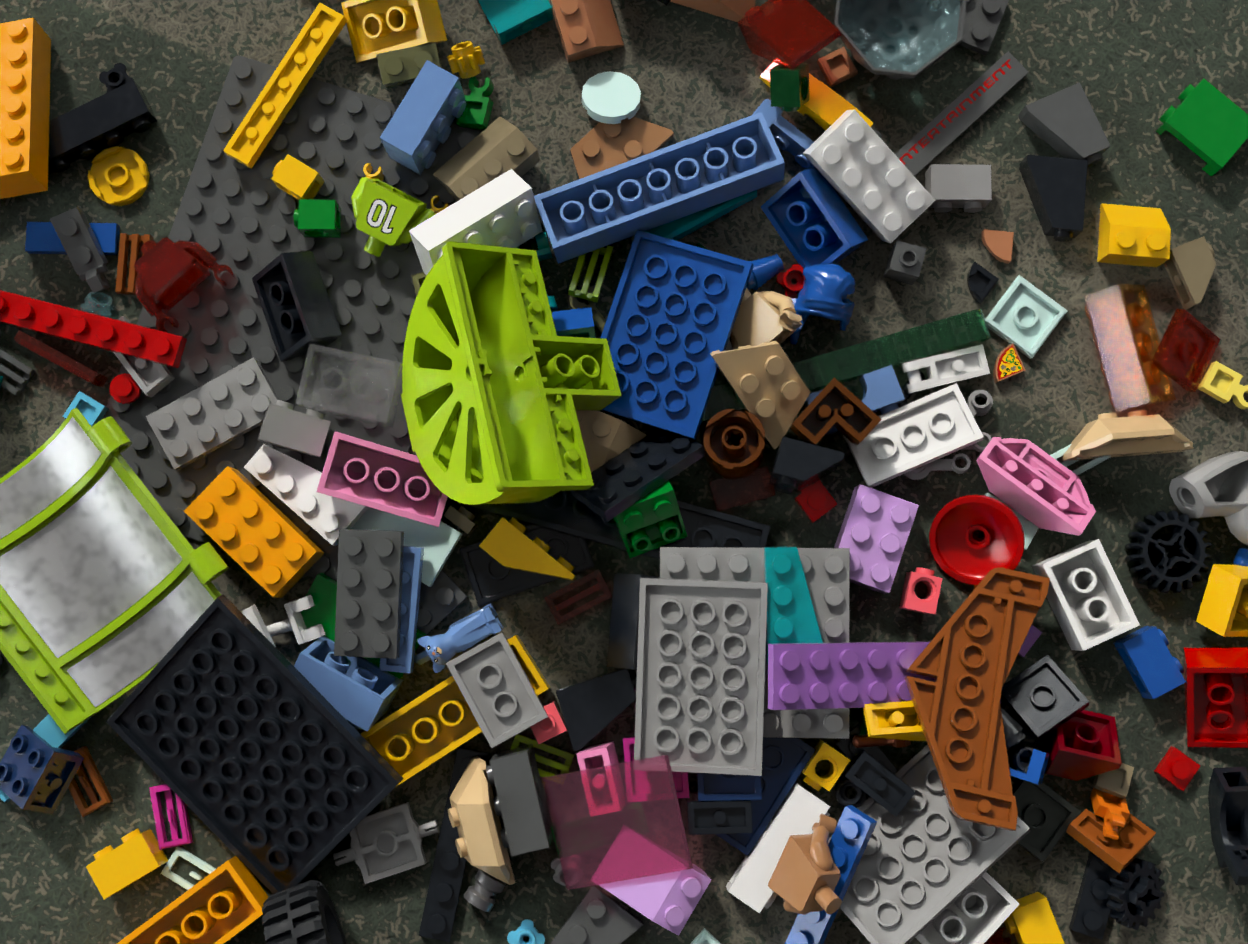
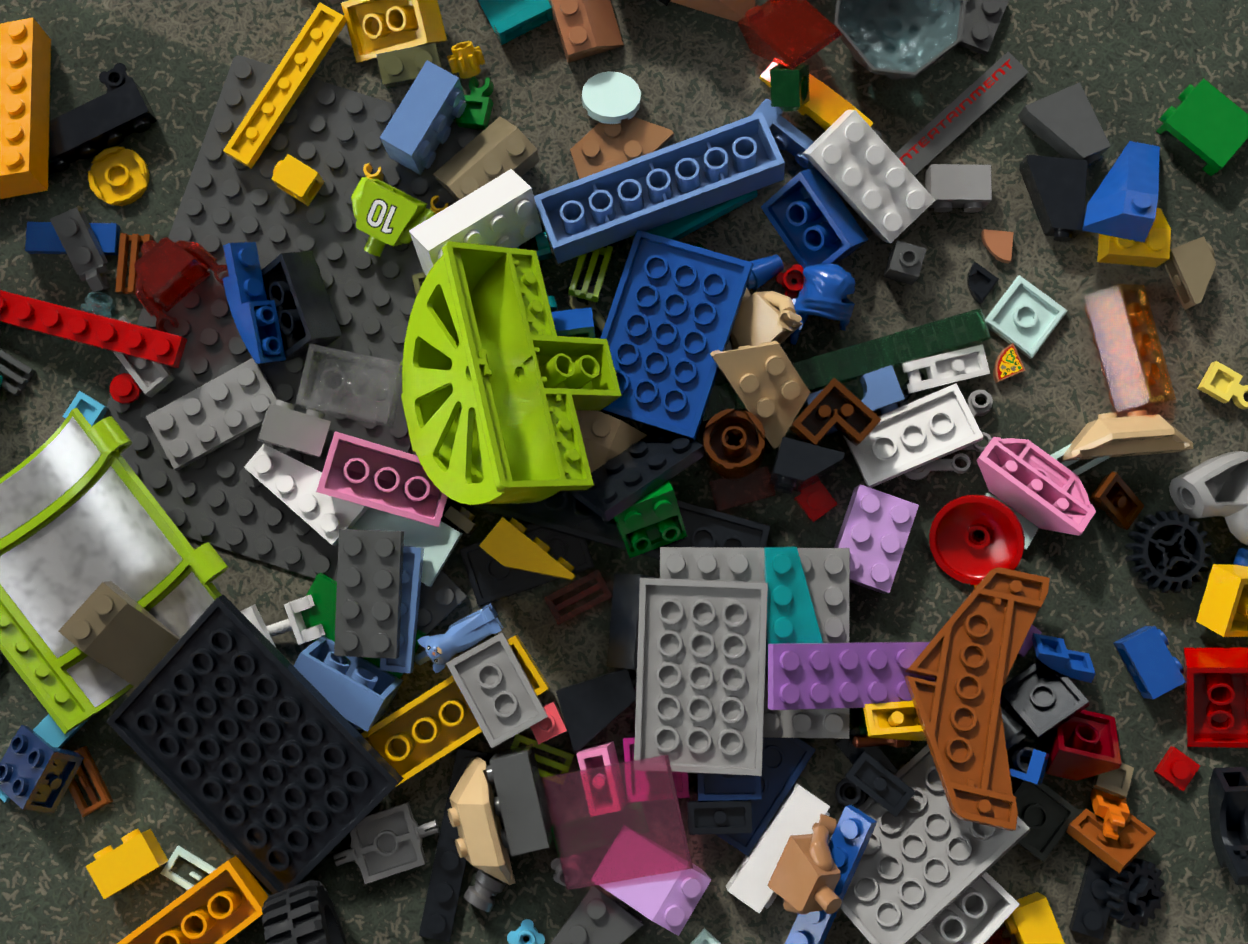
clear red tile [14,330,108,388] -> none
dark pink tile [149,784,193,850] -> none
light orange brick [184,466,324,598] -> none
green brick [294,199,341,238] -> none
yellow brick [802,740,850,792] -> none
nougat tile [817,47,858,87] -> none
coral brick [899,567,943,615] -> none
white brick [1032,539,1140,651] -> none
clear red tile [1151,309,1220,392] -> none
none -> dark tan slope [58,581,180,688]
none -> blue slope [222,242,286,364]
none -> blue slope [1032,633,1096,683]
none -> blue wedge [1082,141,1160,242]
none -> reddish brown slope [1089,471,1144,530]

